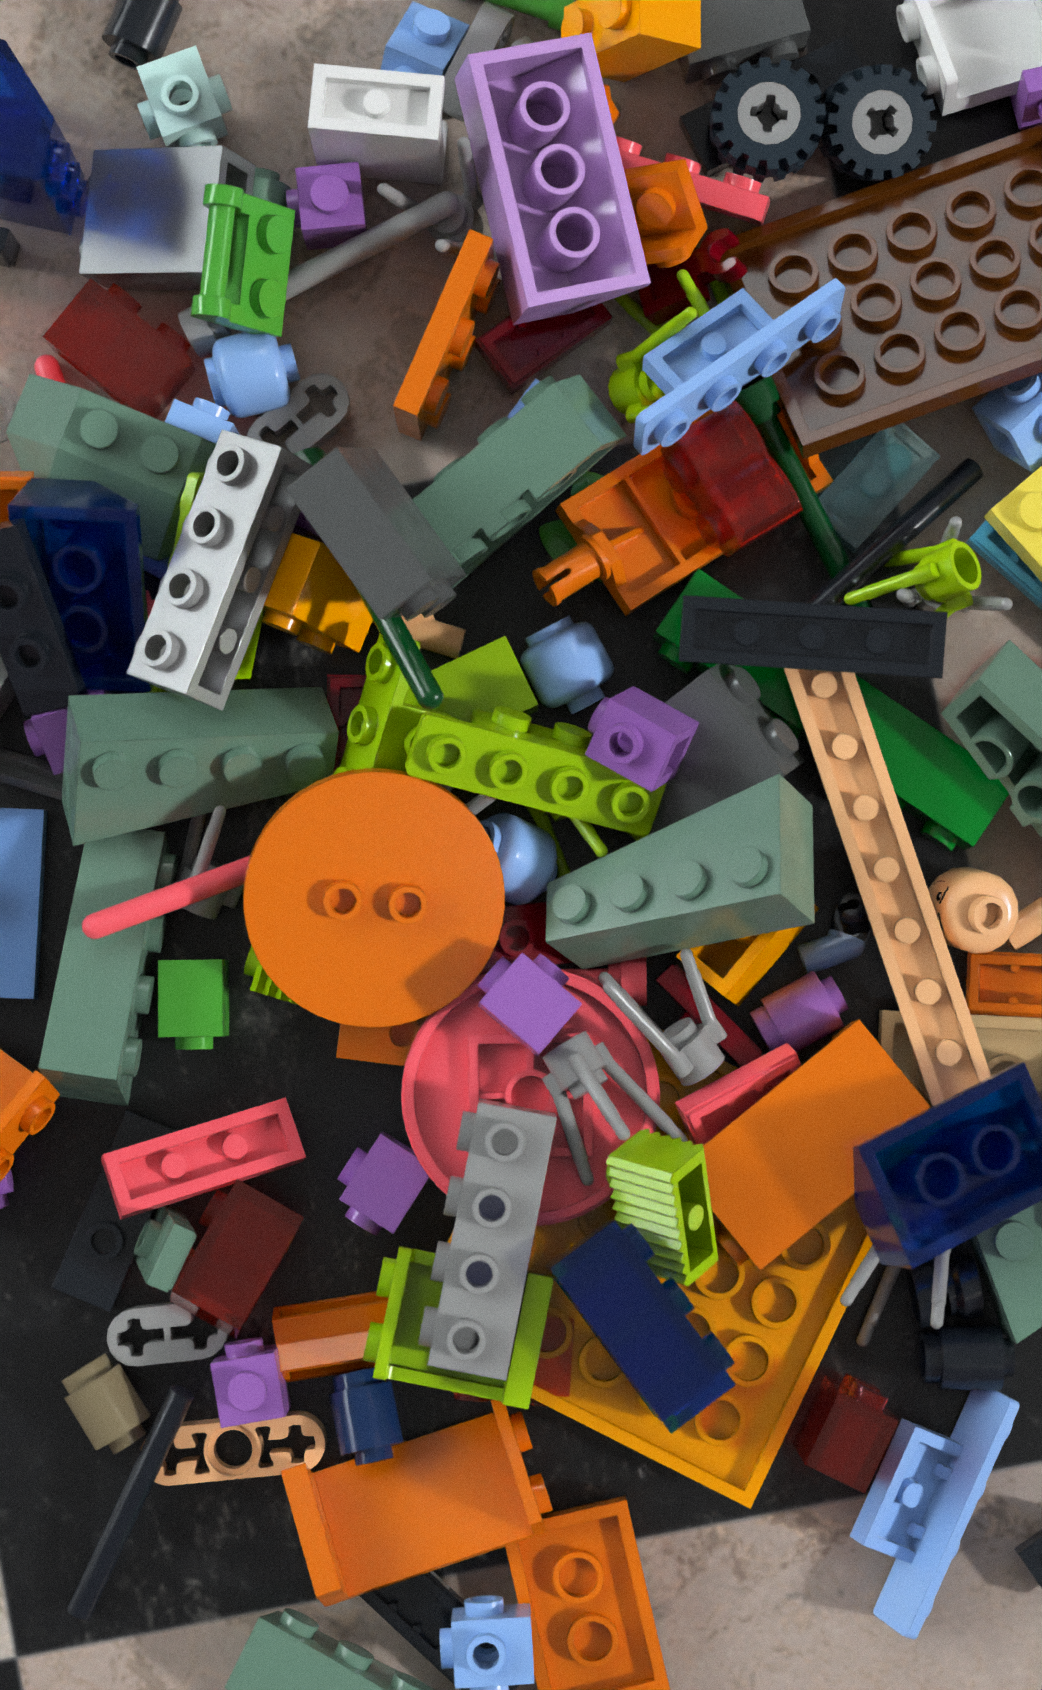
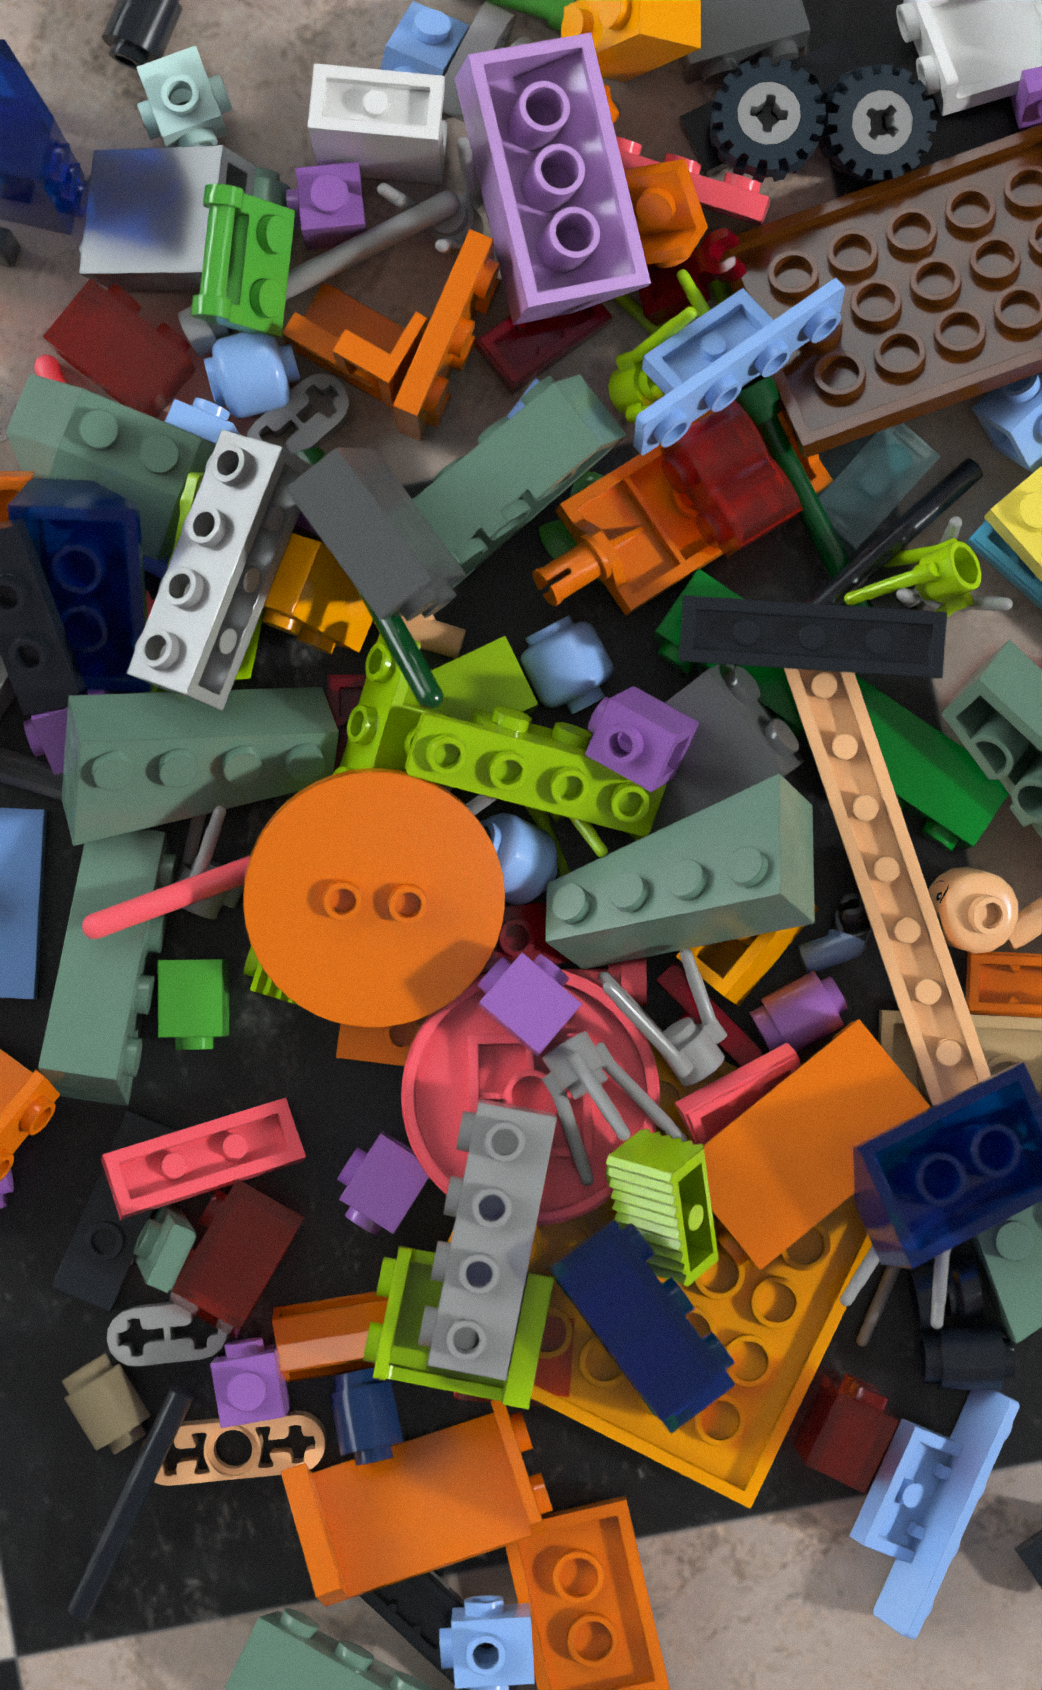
none -> orange panel [282,283,428,410]

